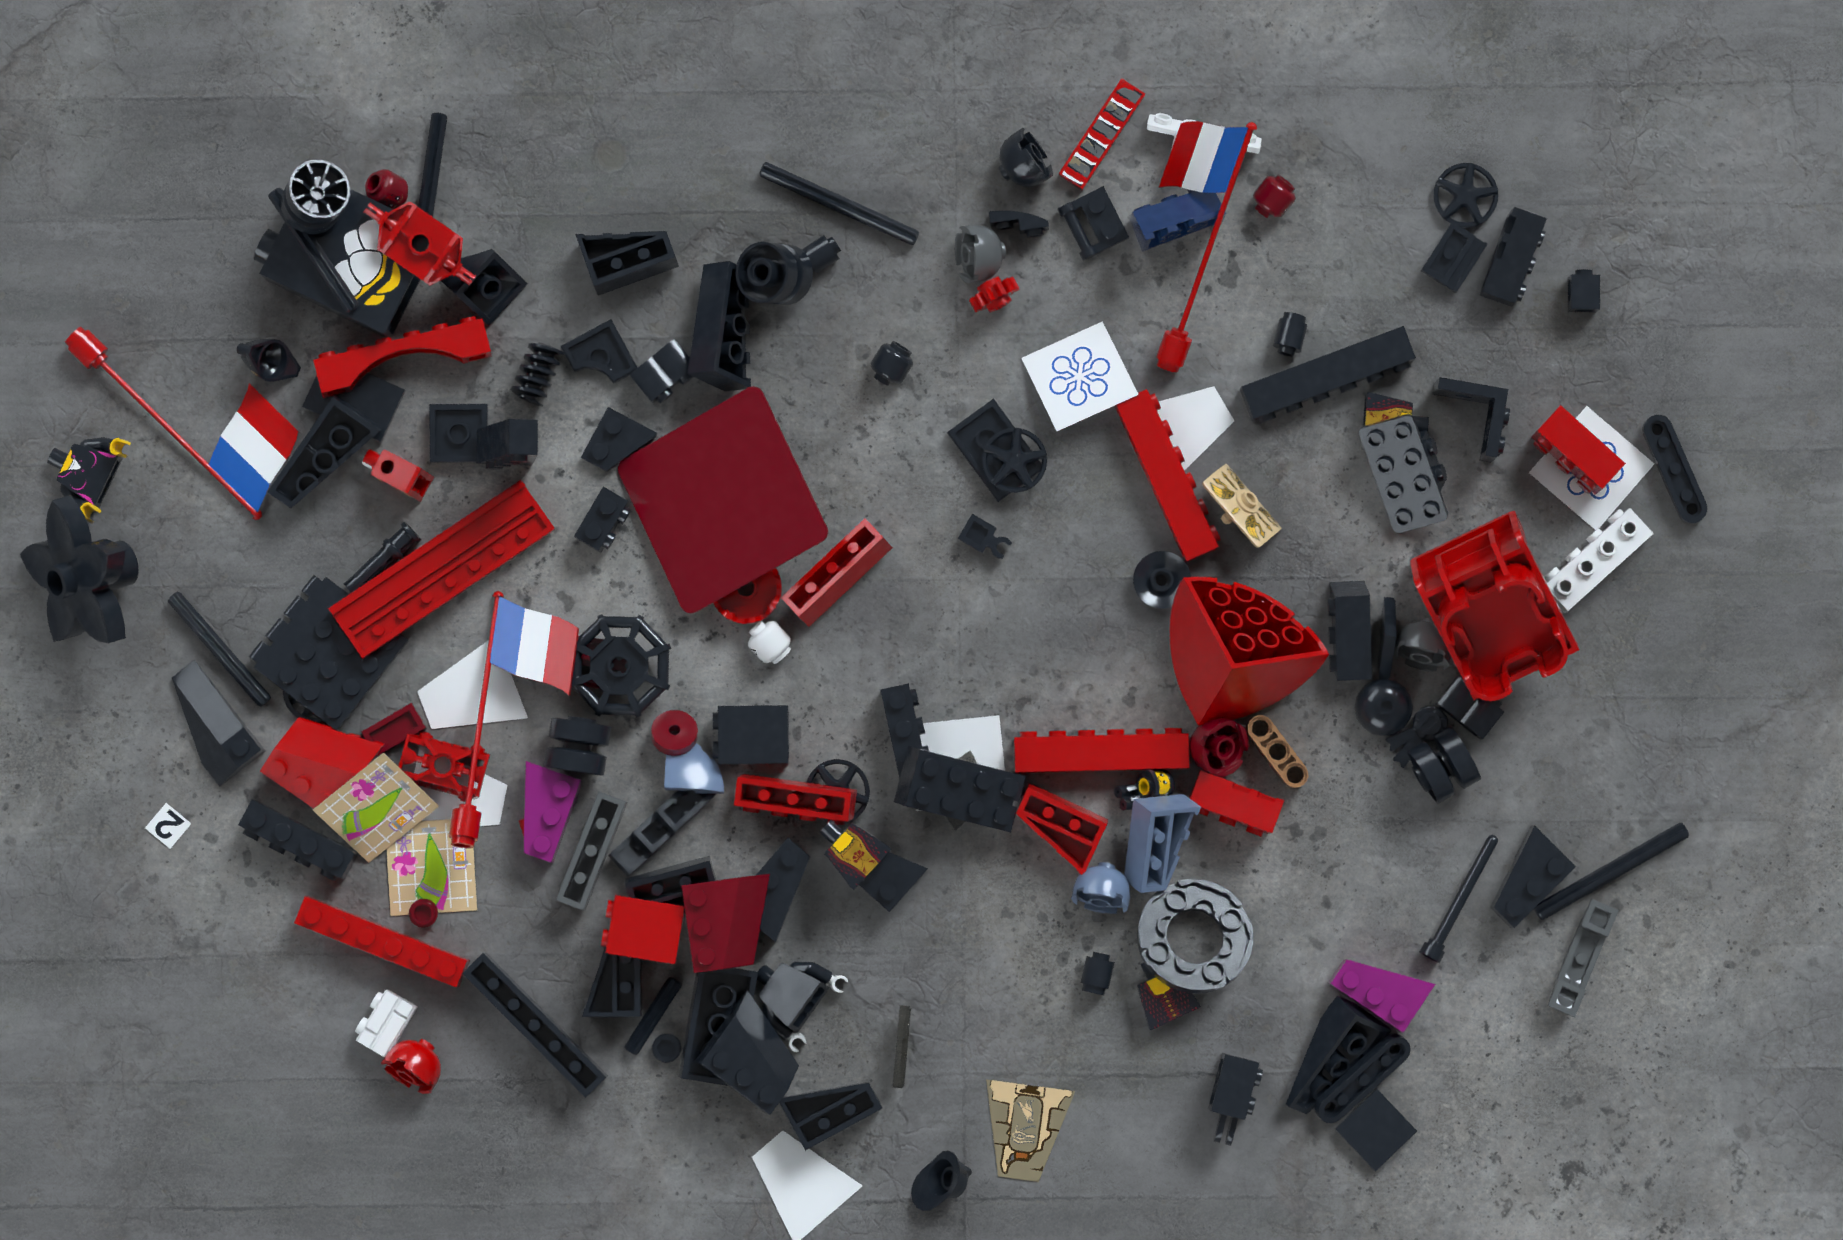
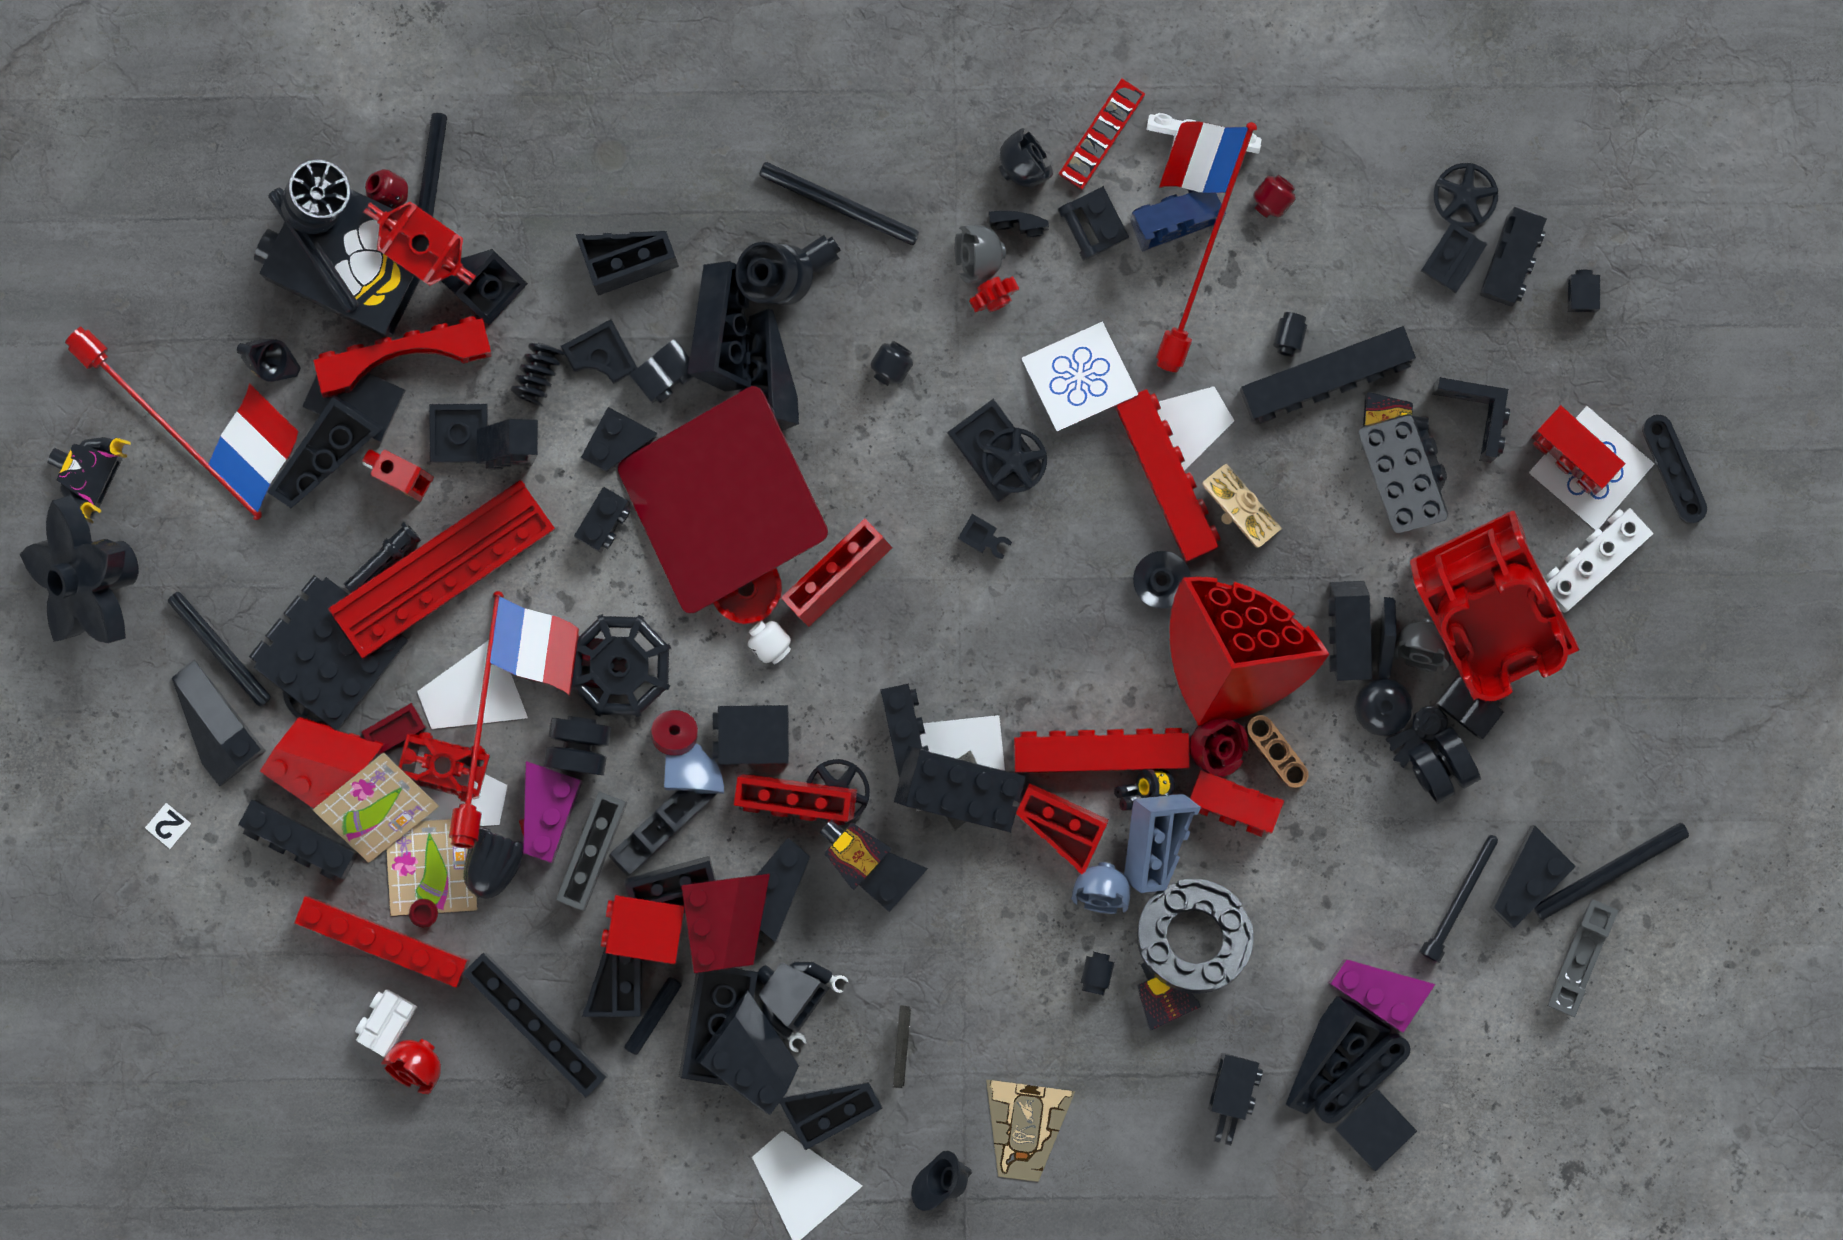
black tile [652,1033,682,1063] -> none
none -> black hair [463,827,524,899]
none -> black wedge [740,308,799,431]

